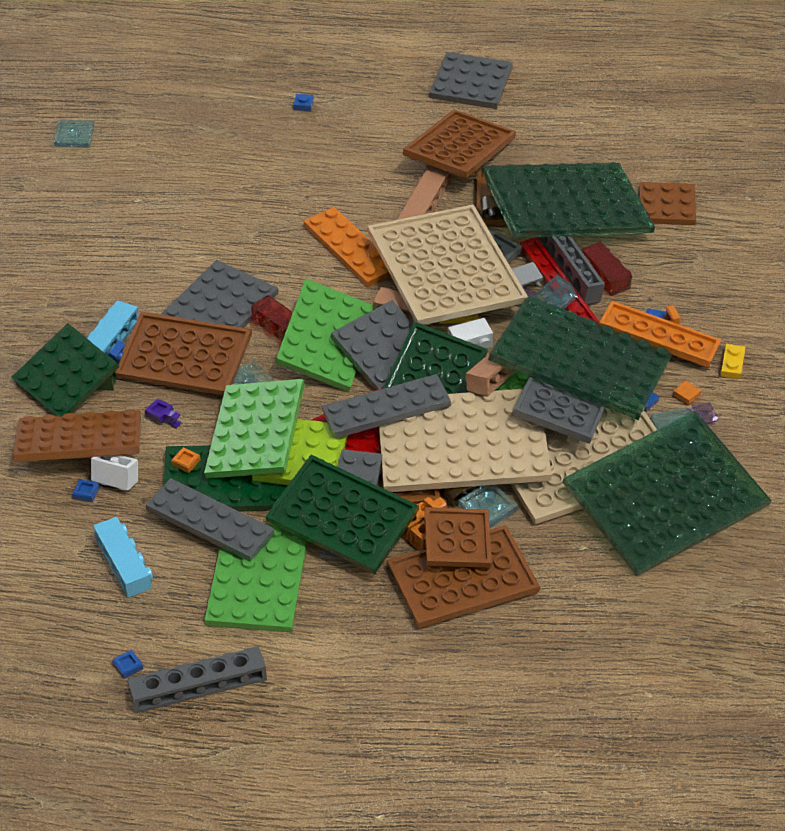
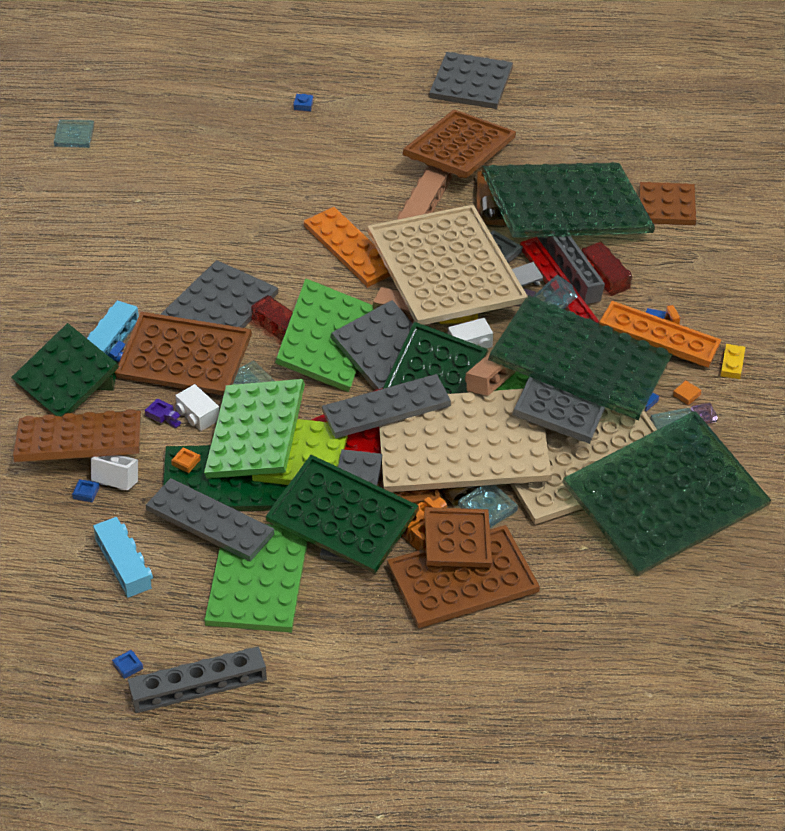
none -> white brick [175,384,219,431]

